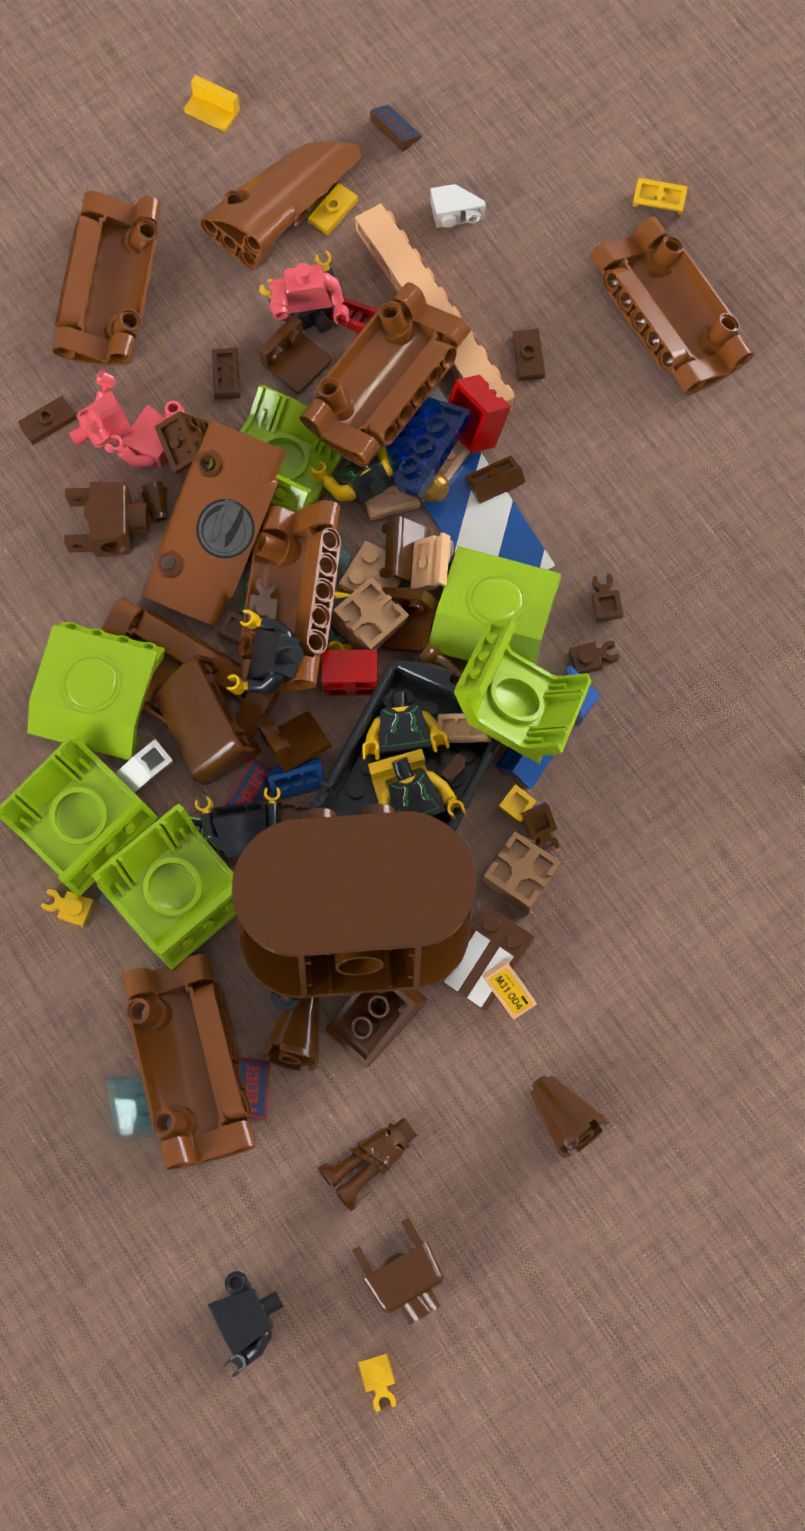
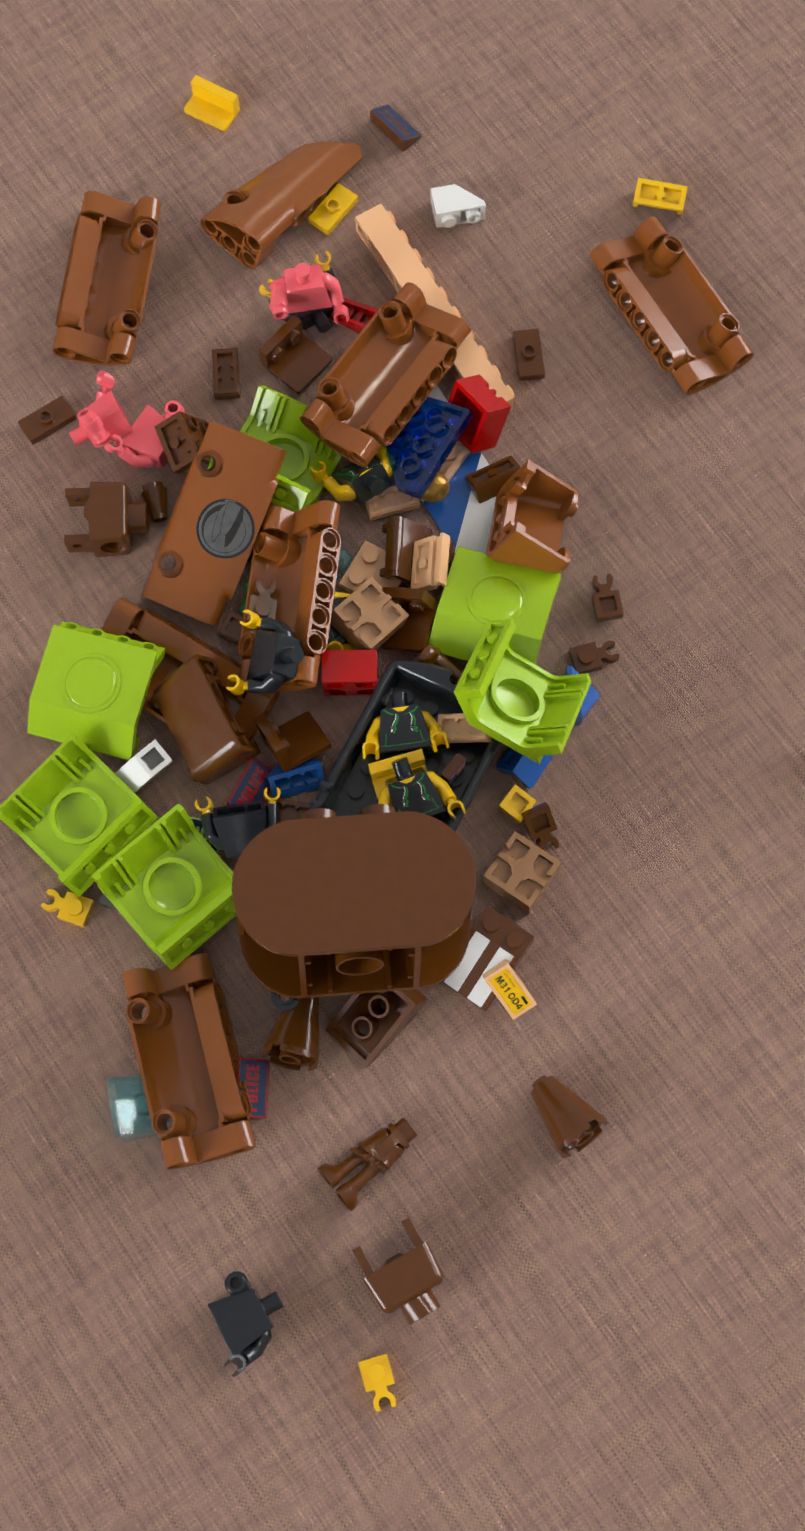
none -> dark orange windscreen [486,459,579,573]

